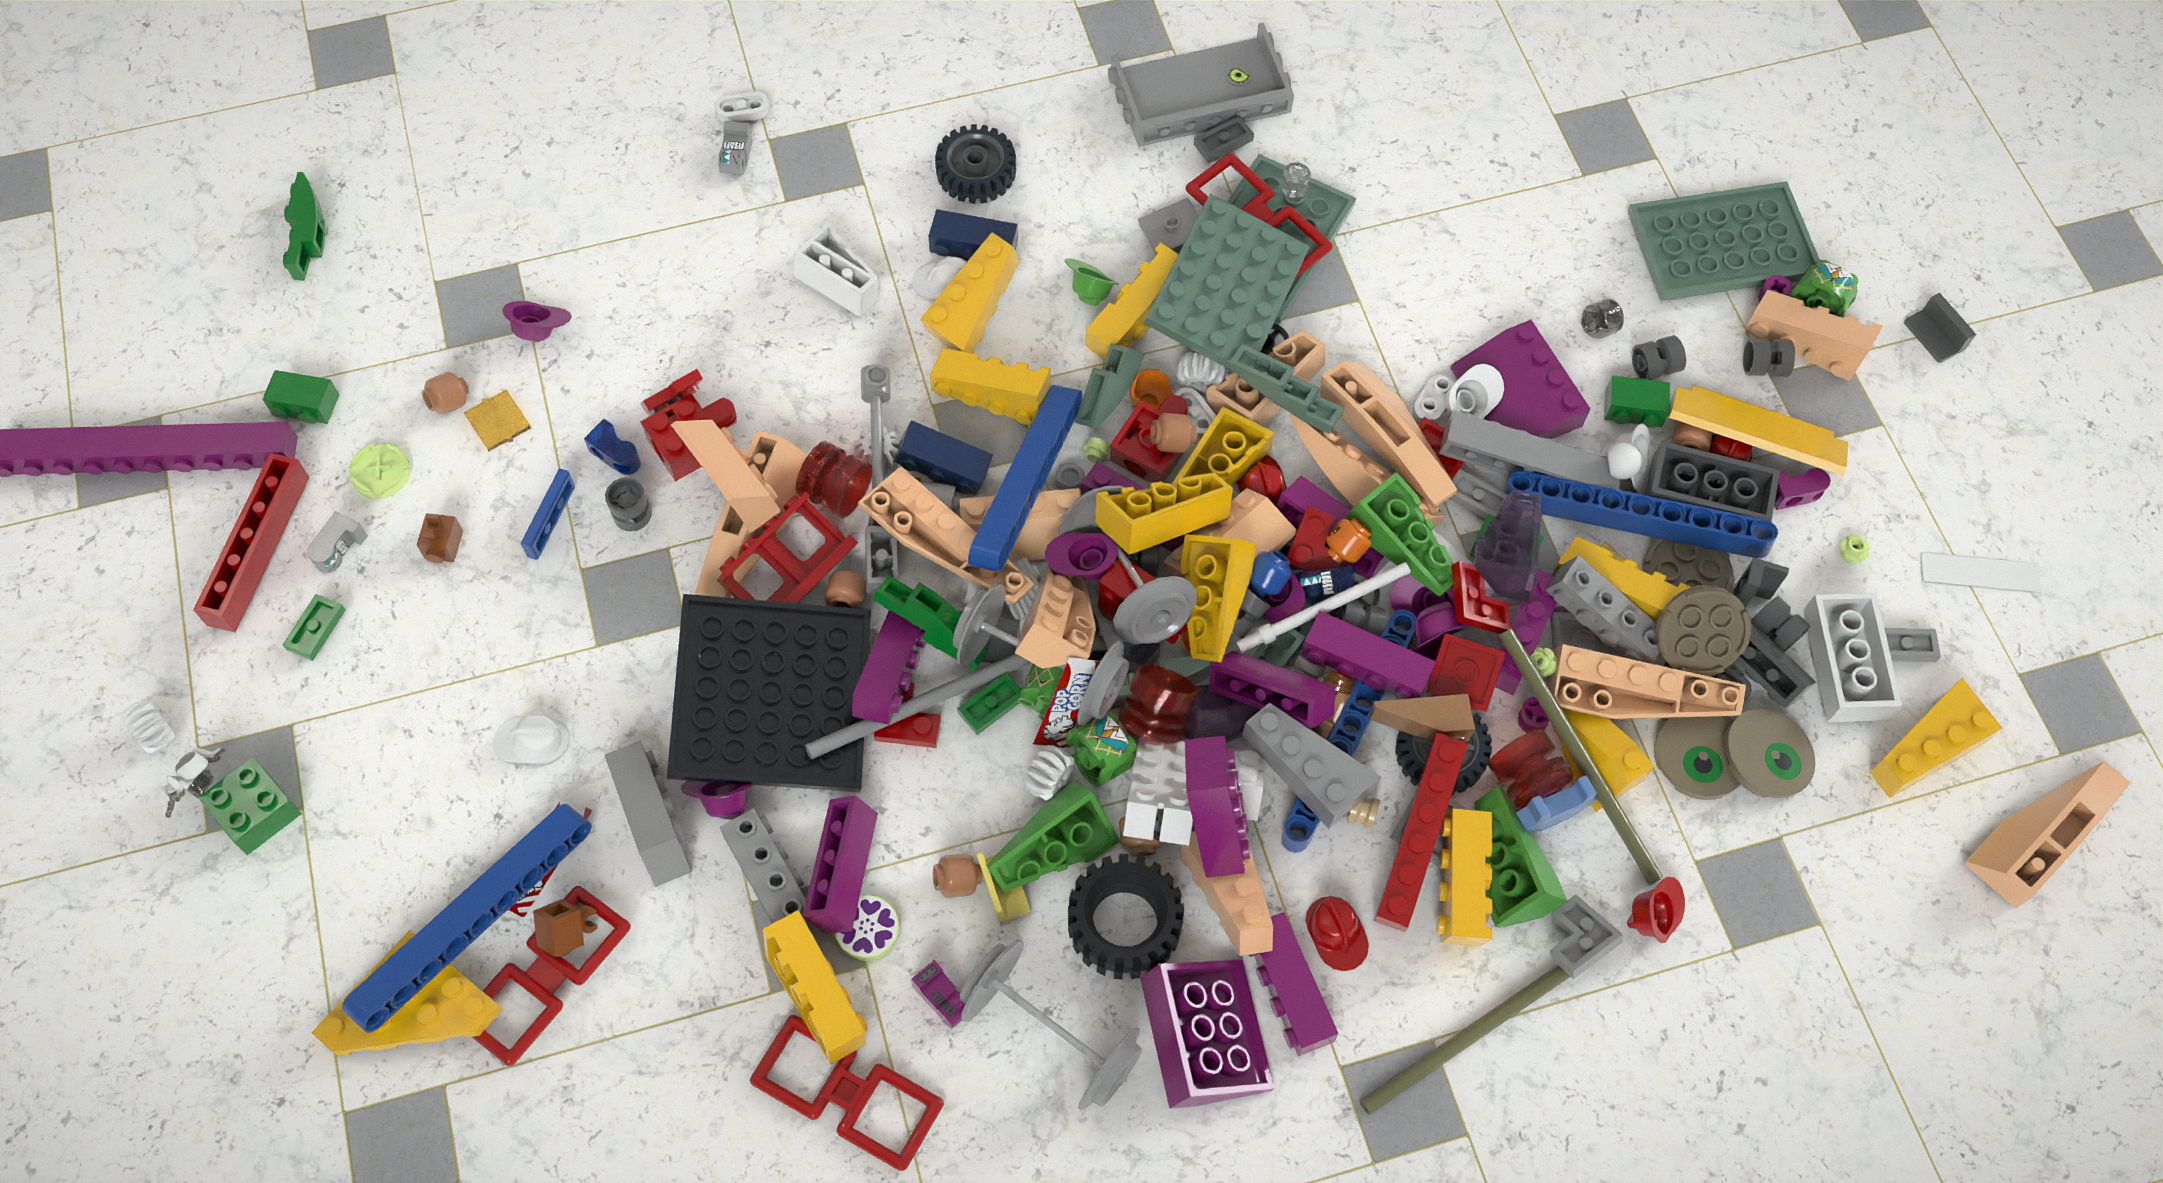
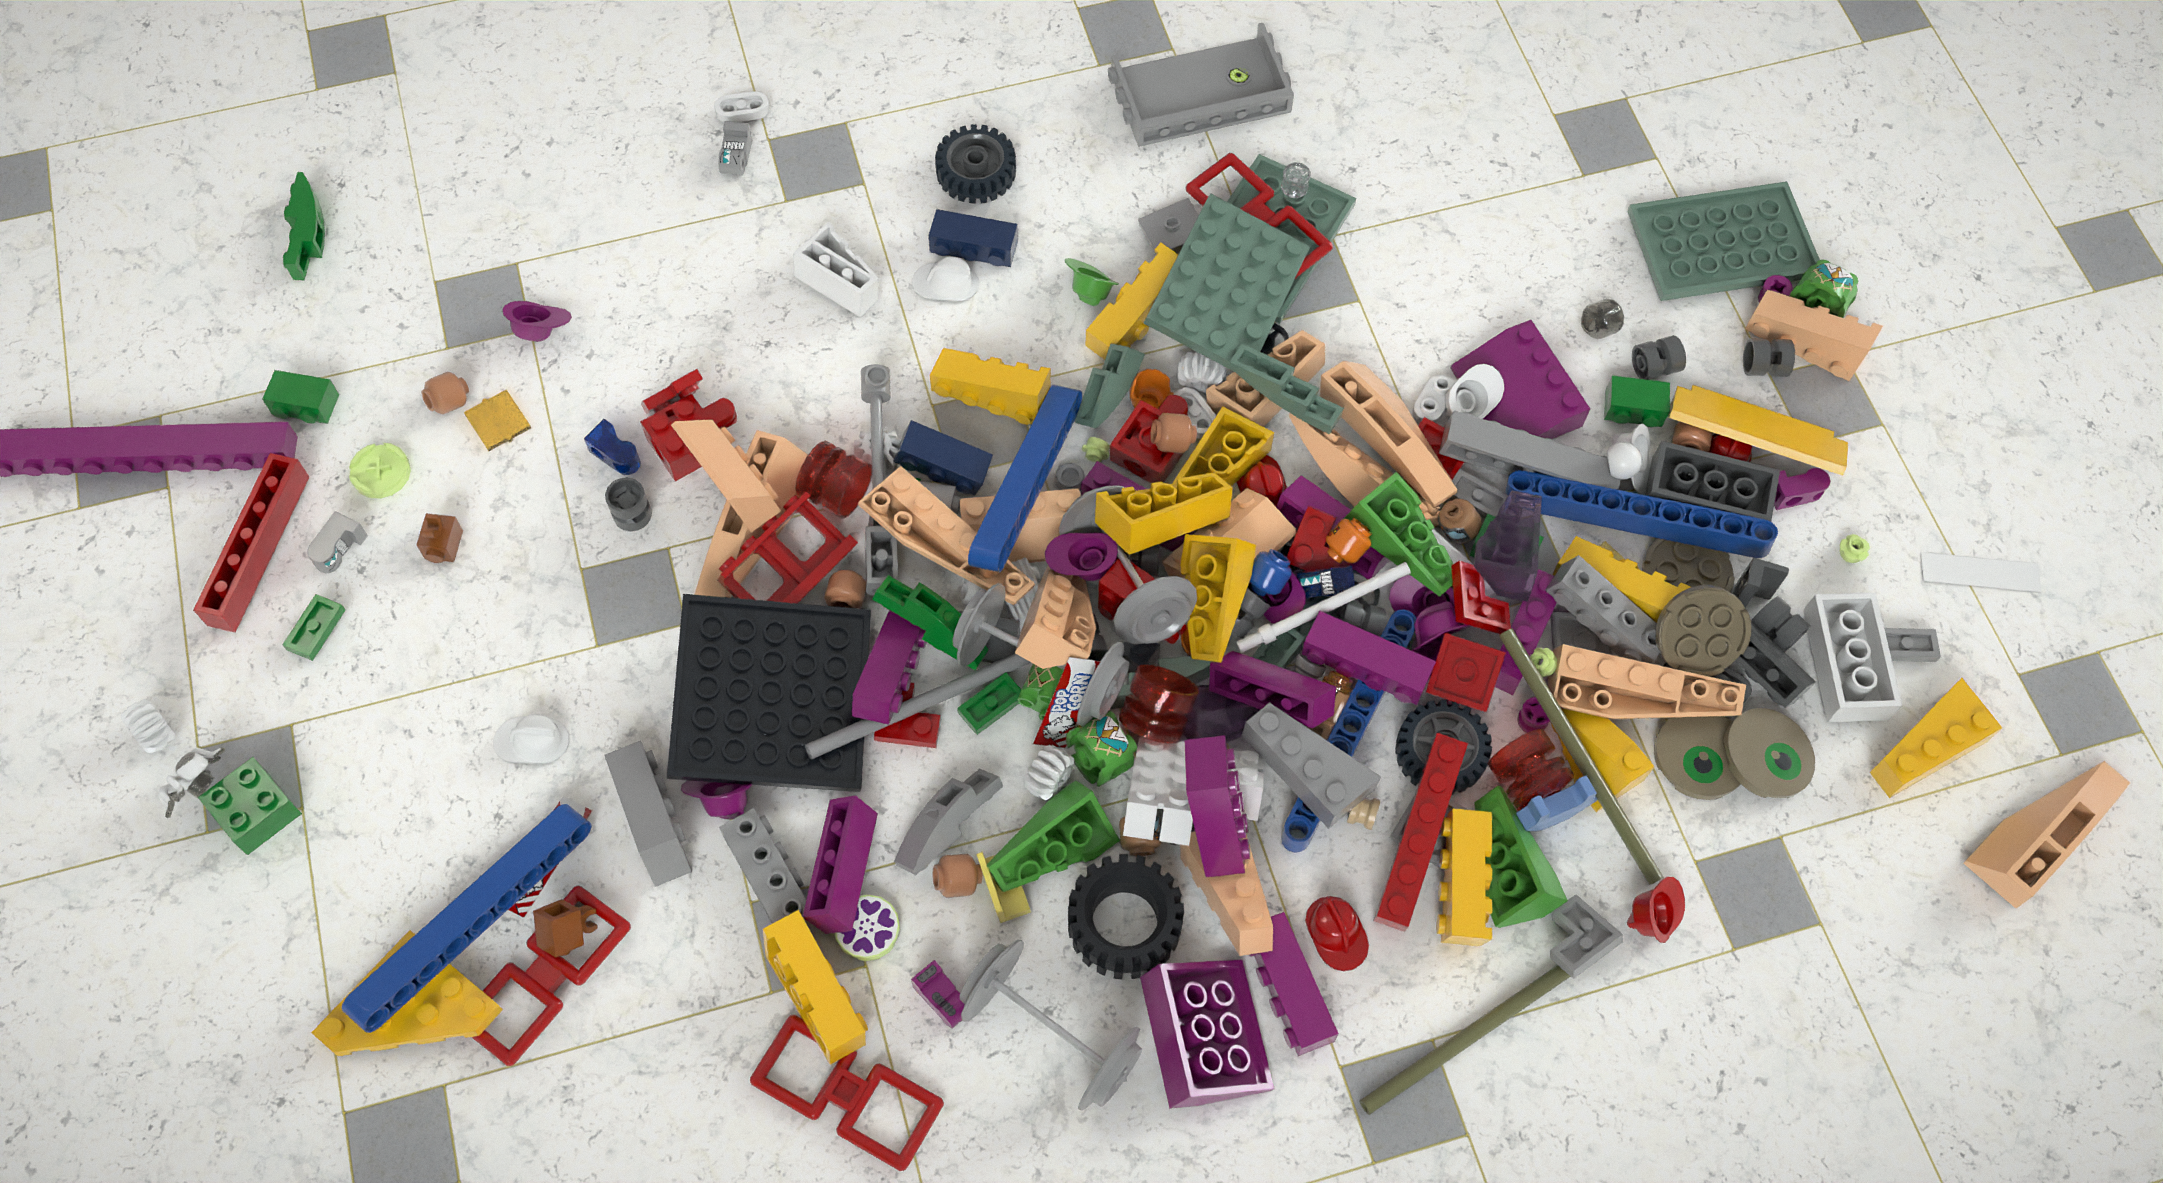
blue tile [520,468,575,560] -> none
yellow wedge [920,232,1020,353] -> none
dark grey plate [1194,116,1254,163] -> none
medium nougat slope [1369,694,1475,742] -> none
dark grey panel [1904,293,1977,363] -> none
none -> light grey slope [894,768,1003,875]
none -> medium nougat head [1438,499,1482,543]

